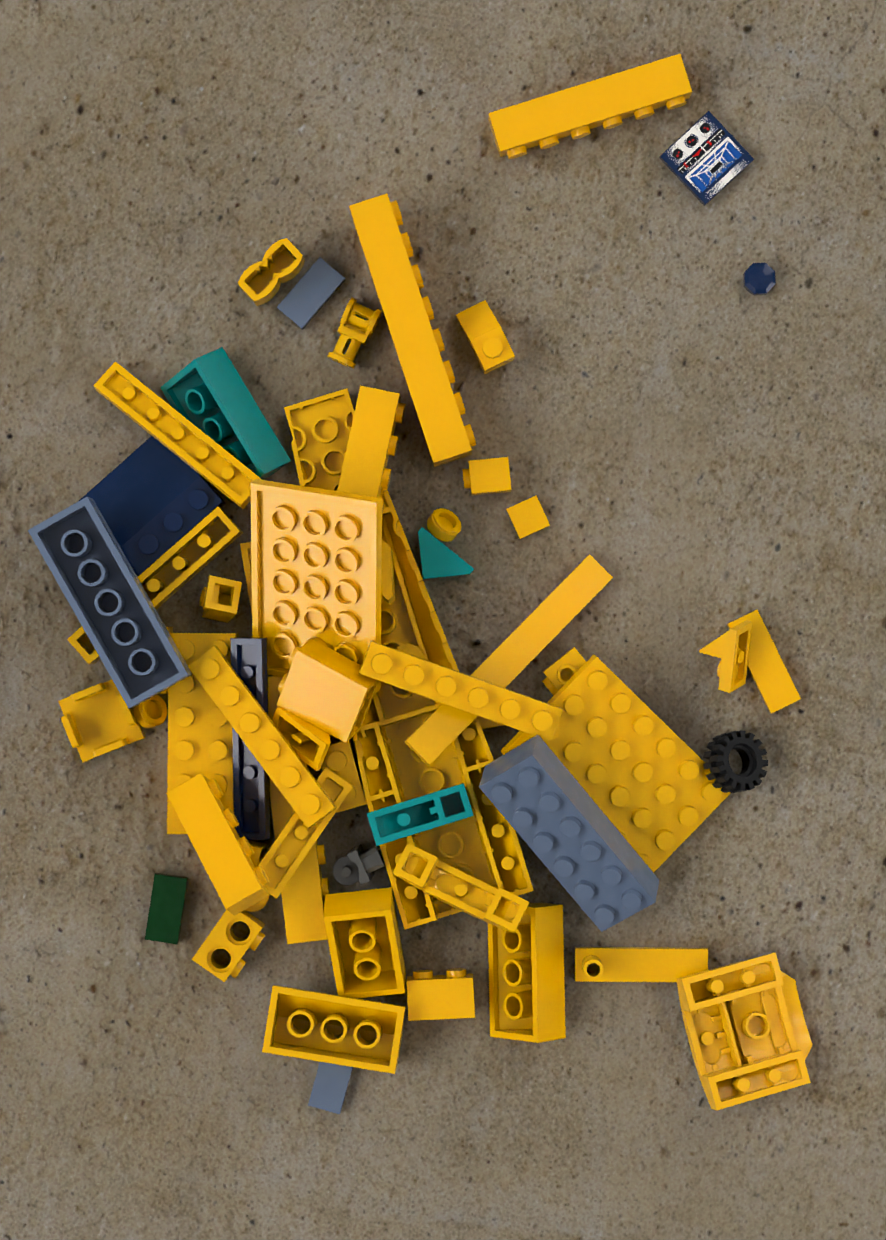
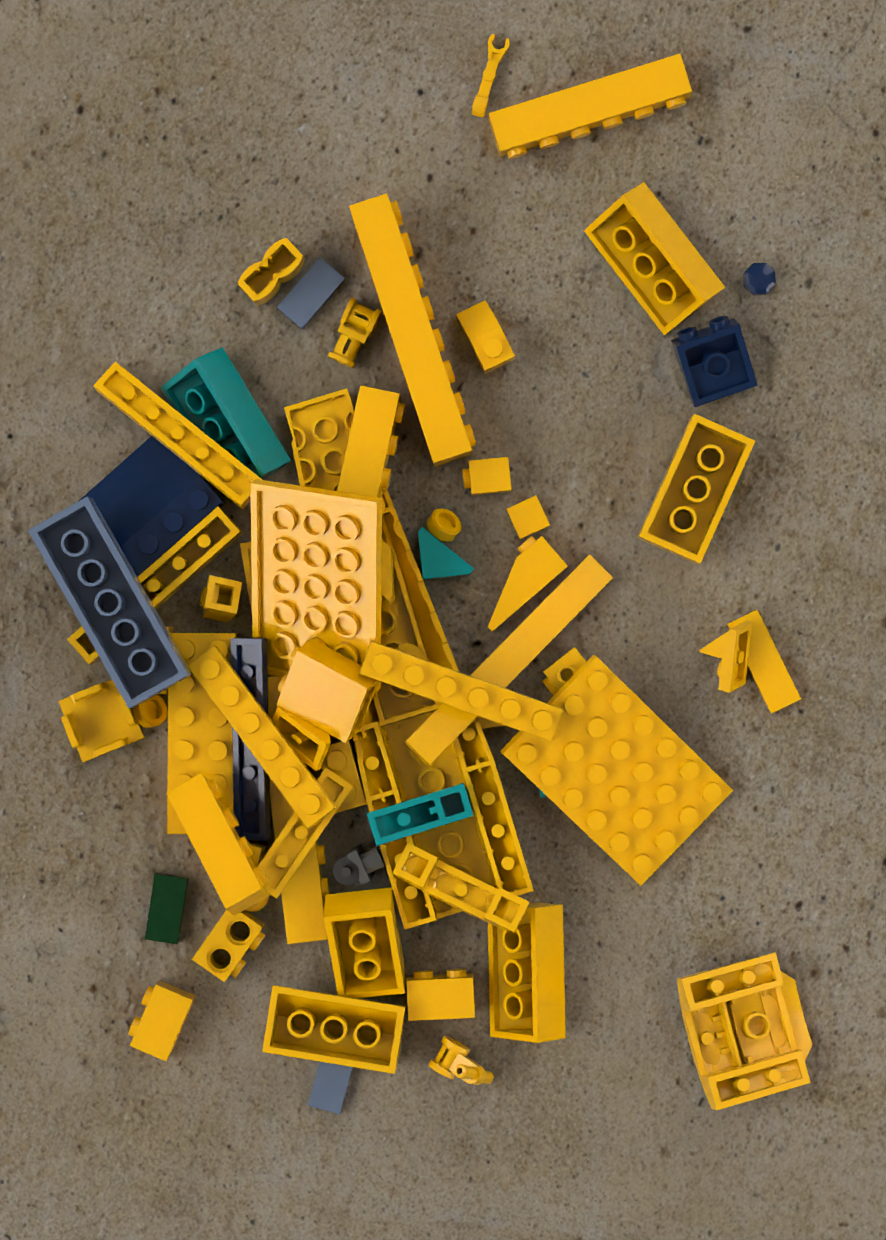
sand blue brick [479,735,659,932] -> none
yellow piece [574,947,708,982] -> none
tile [659,111,754,206] -> none
black tyre [703,730,768,793] -> none
none -> yellow brick [128,980,196,1061]
none -> yellow piece [428,1035,494,1085]
none -> yellow piece [472,34,510,118]
none -> yellow slope [487,536,568,632]
none -> yellow slope [584,182,726,336]
none -> yellow brick [637,414,755,565]
none -> dark blue plate [671,316,758,407]

